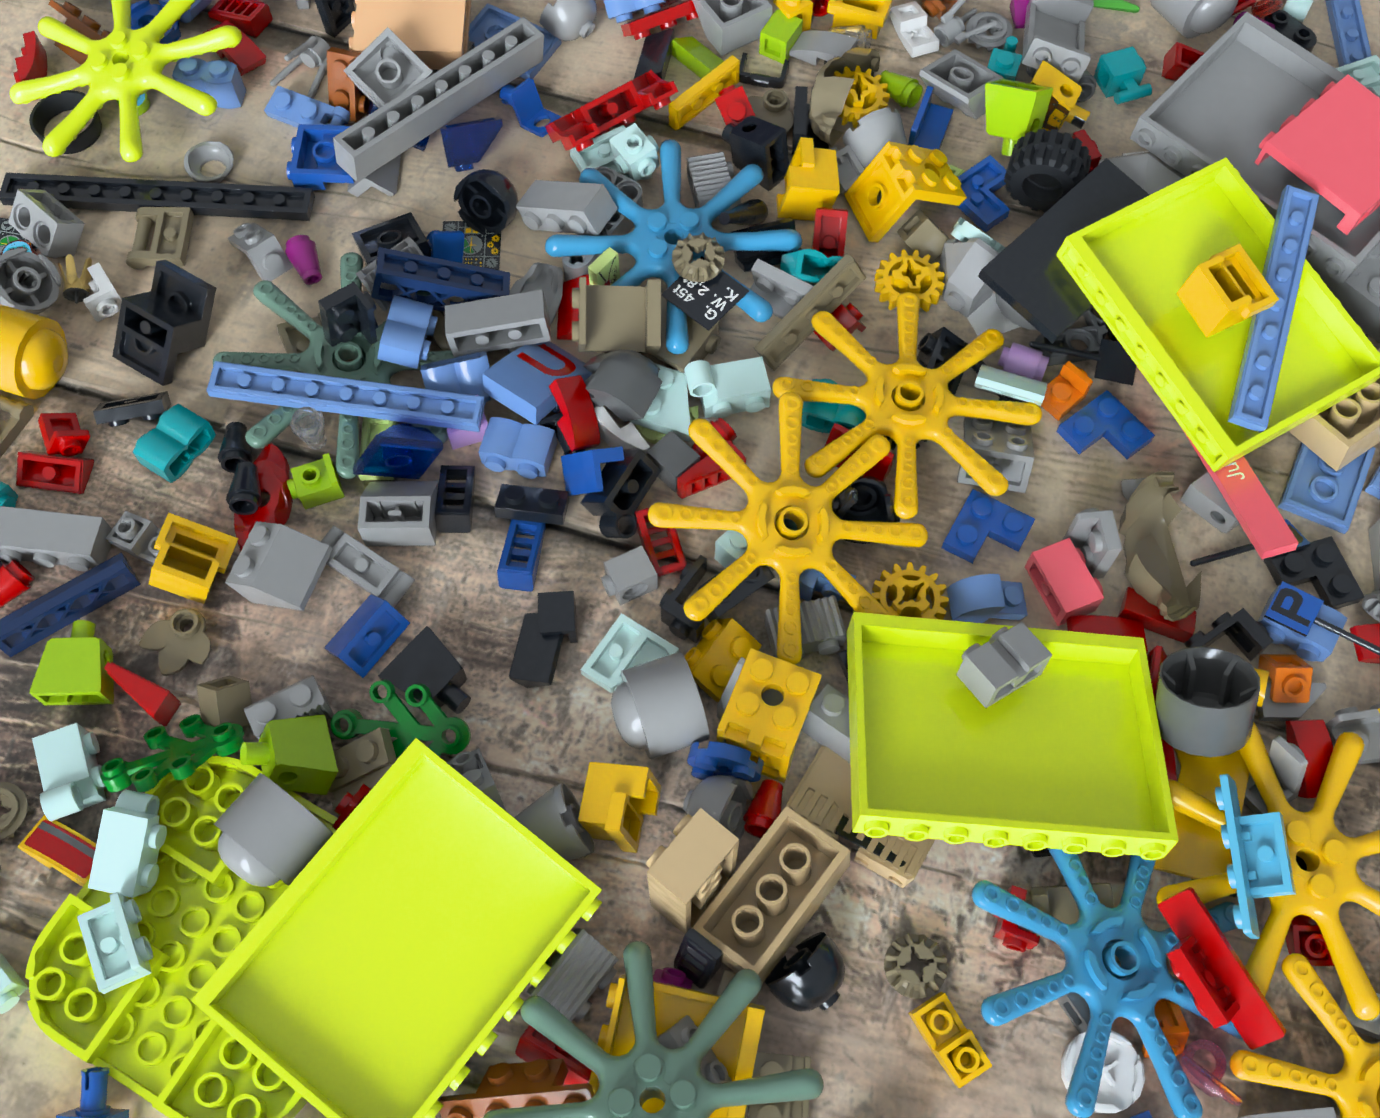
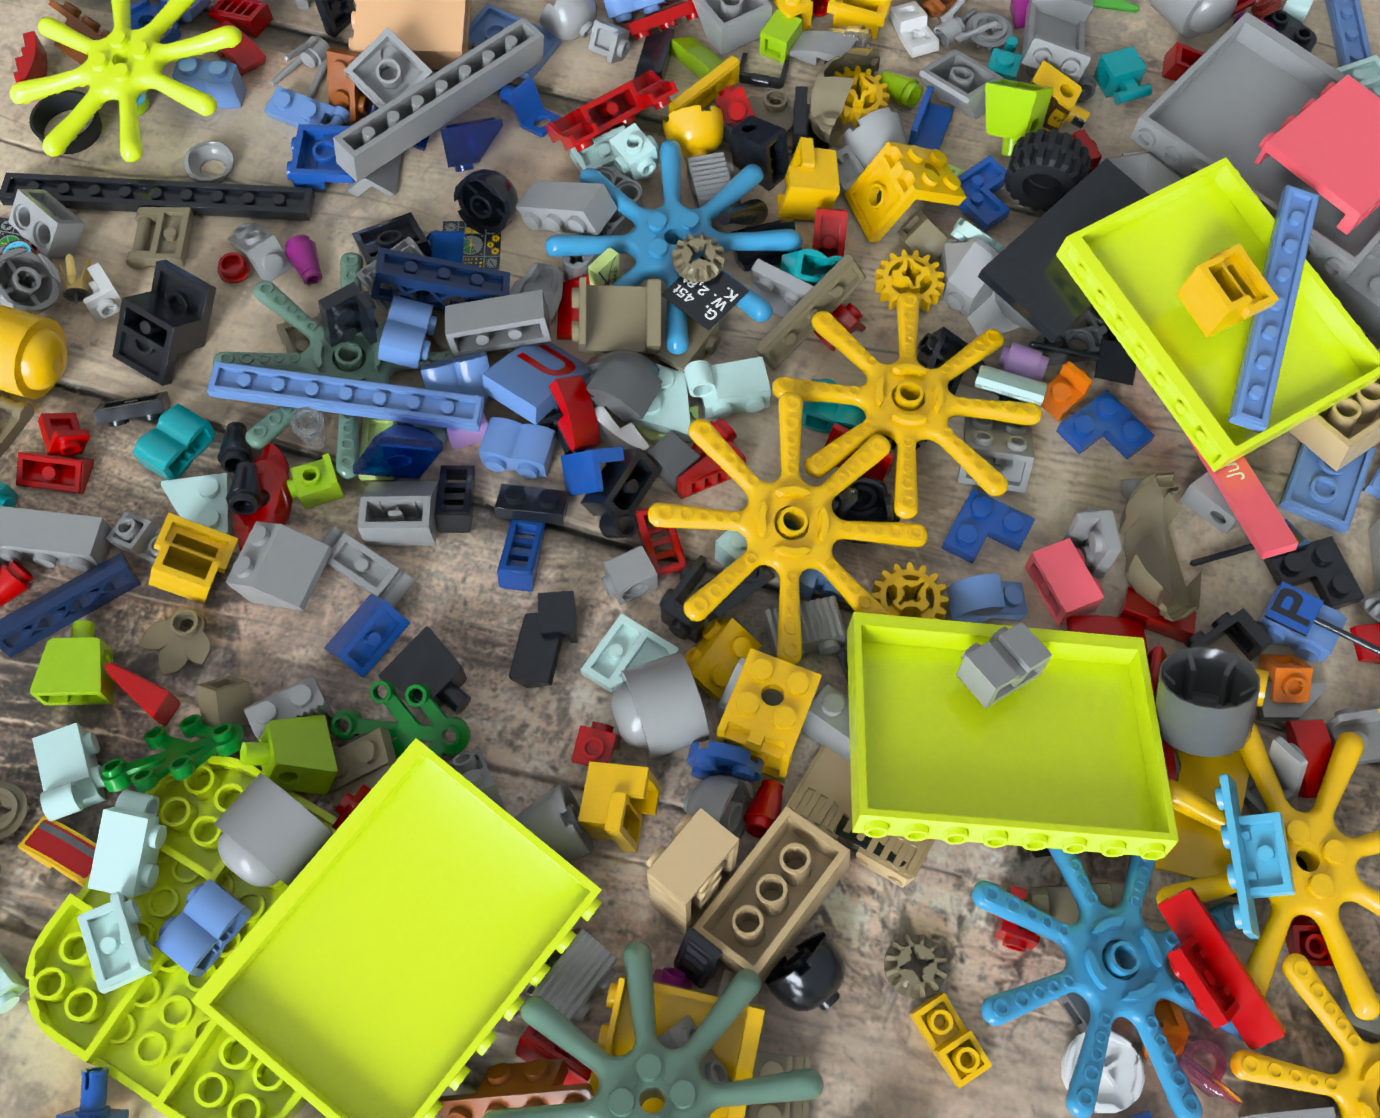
none -> medium blue brick [155,879,253,978]
none -> light aqua wing [161,473,232,536]
none -> red plate [217,252,250,284]
none -> red bracket [571,721,621,766]
none -> light grey bracket [588,19,630,64]
none -> yellow cylinder [662,105,724,158]

